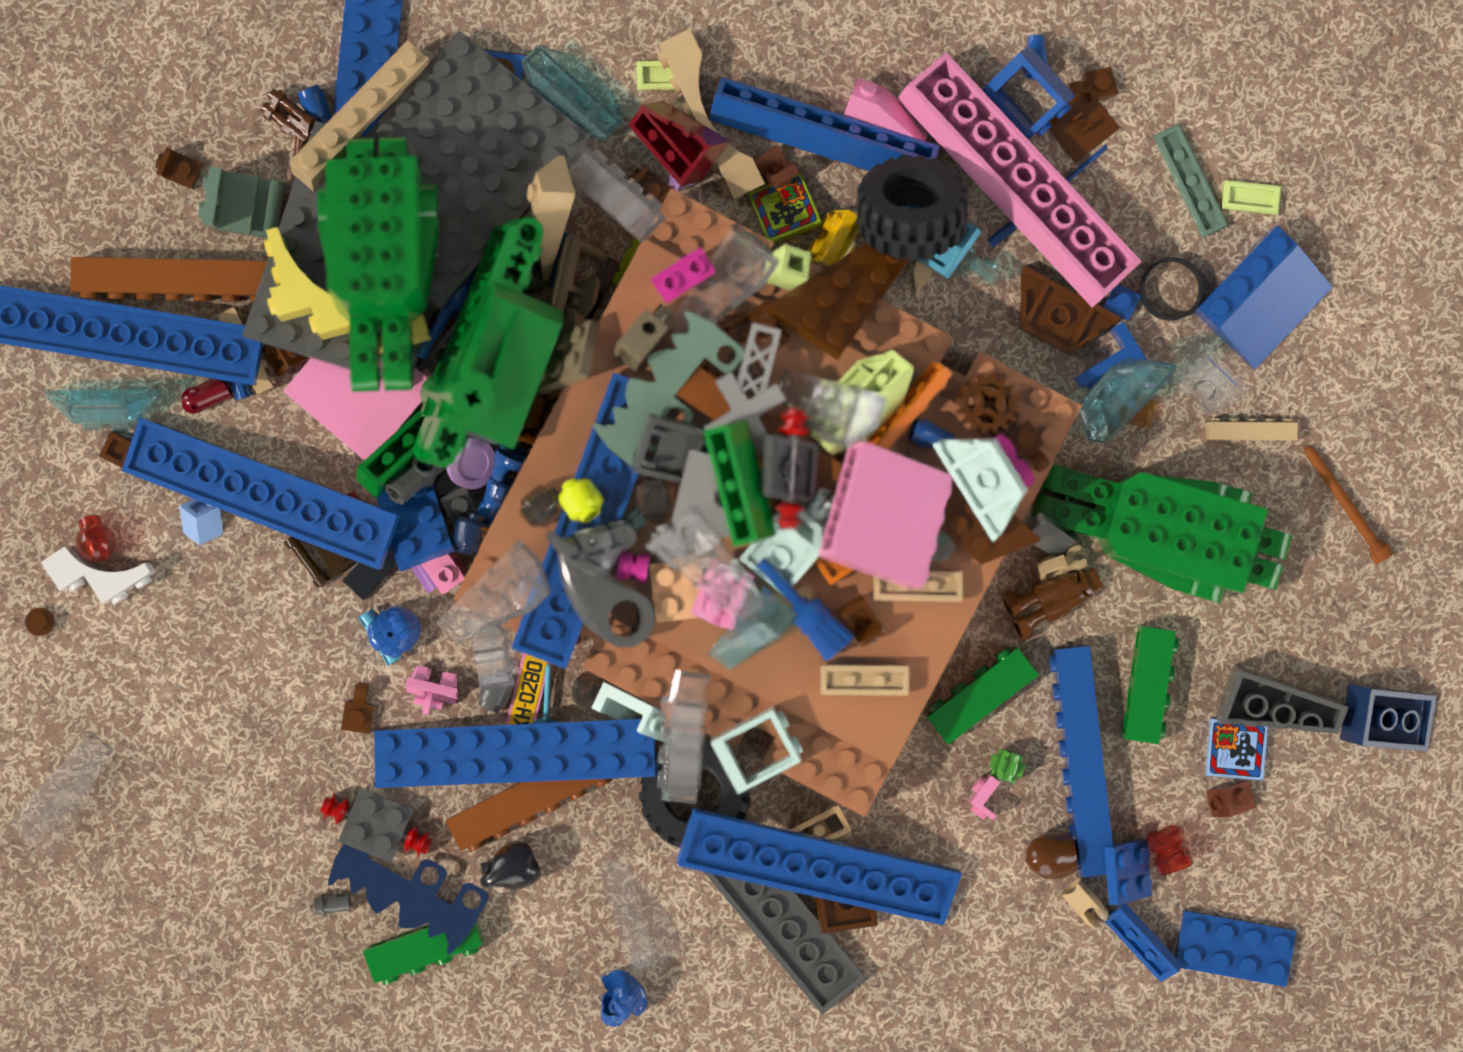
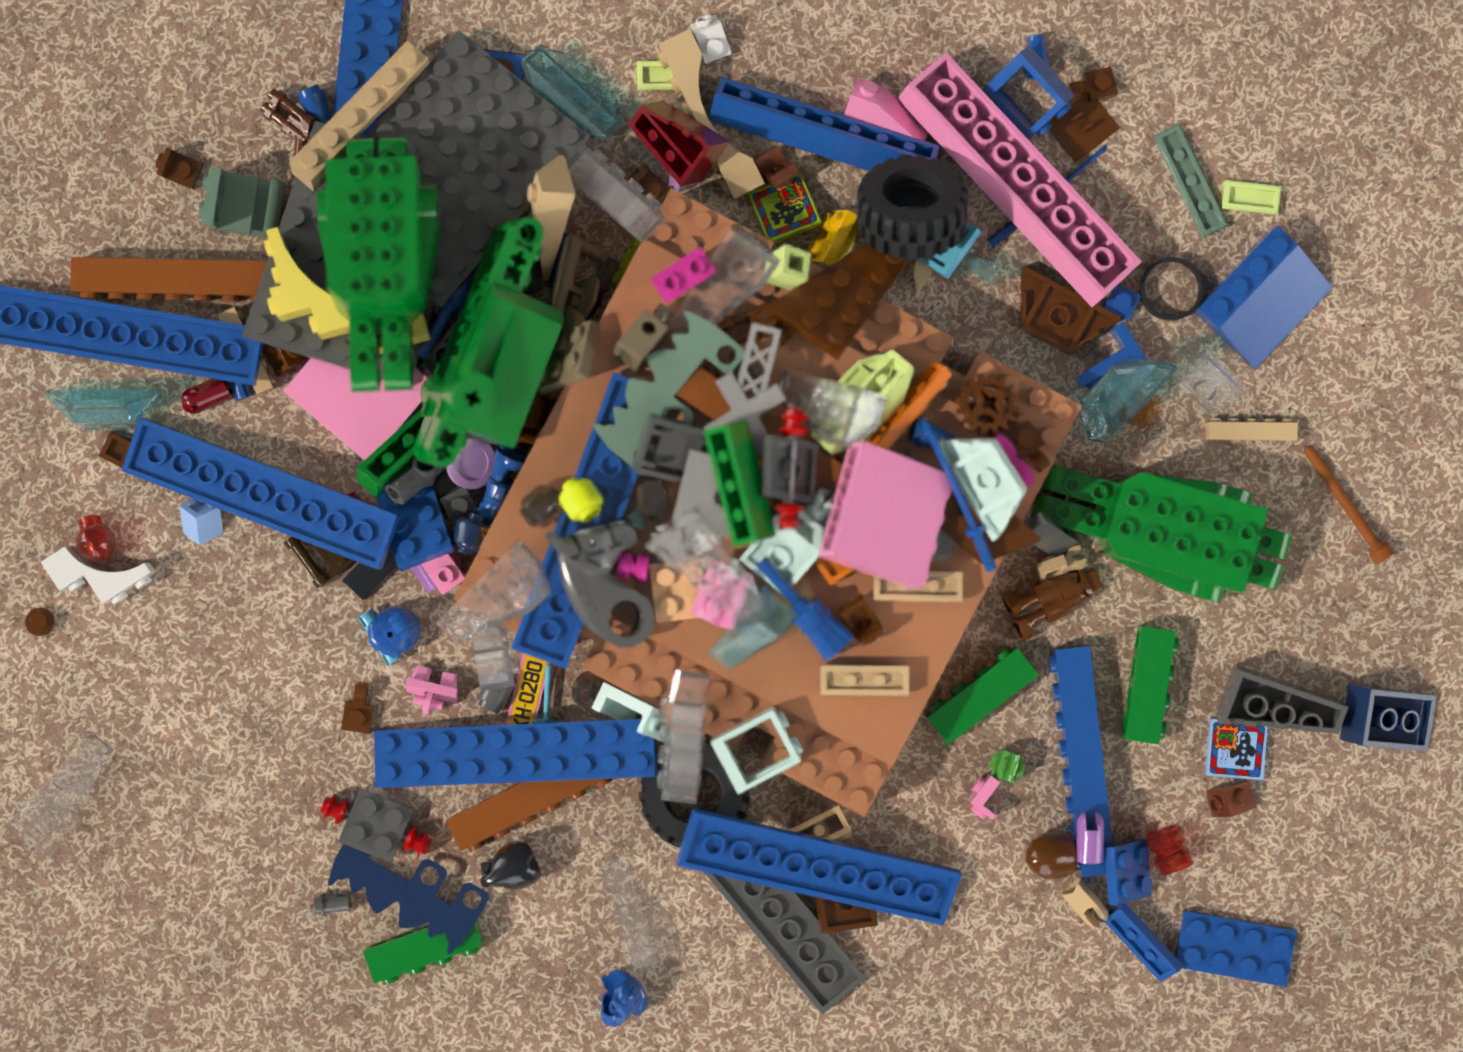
none -> white bracket [690,15,732,64]
none -> blue sword [921,419,997,572]
none -> medium lavender piece [1077,812,1104,864]

